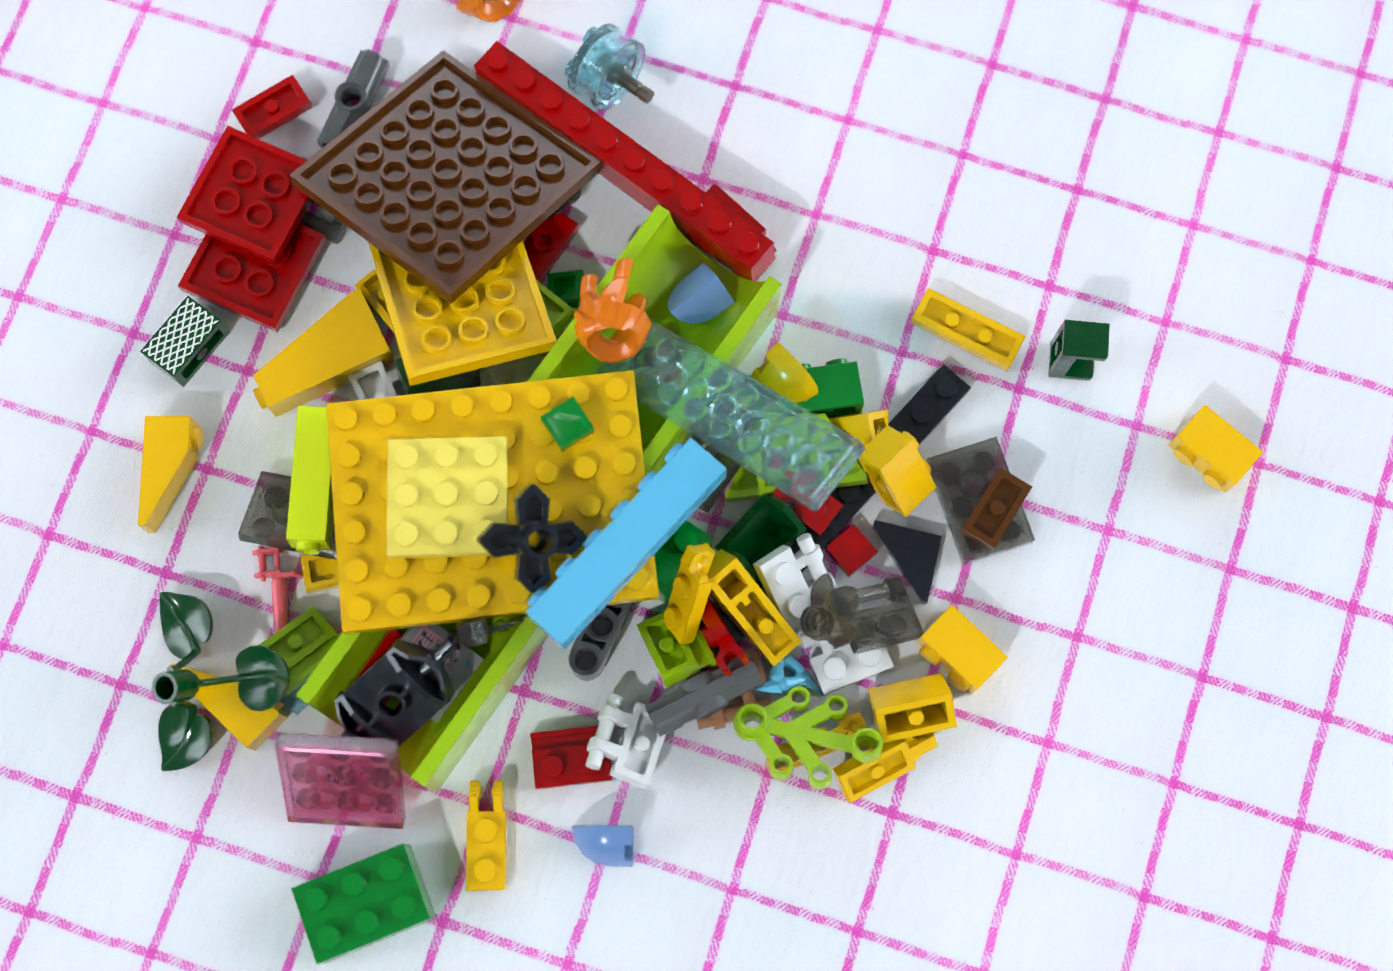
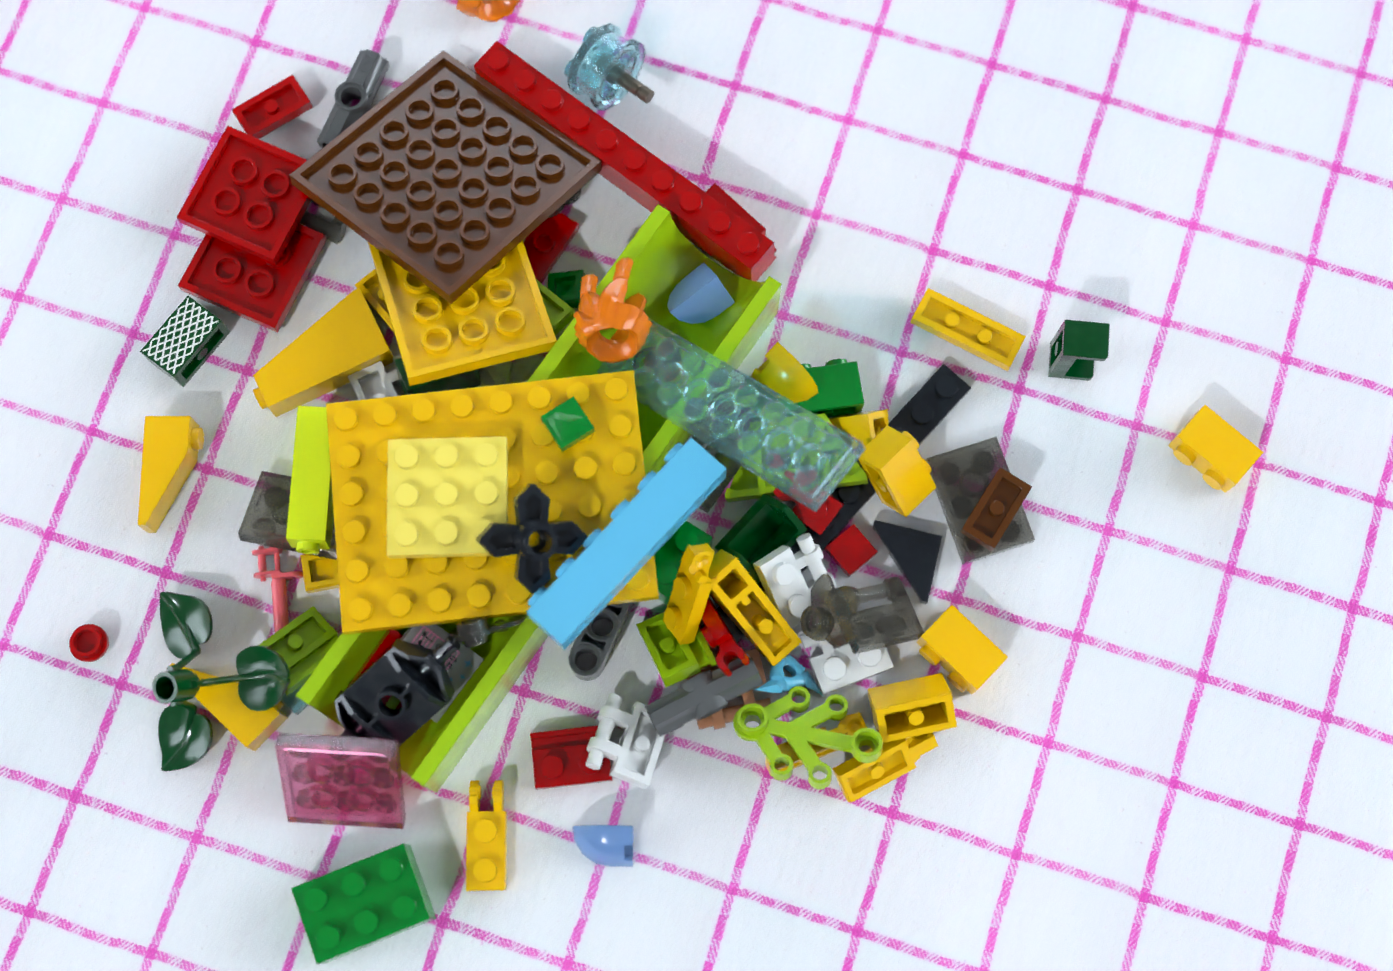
none -> red plate [69,624,109,662]

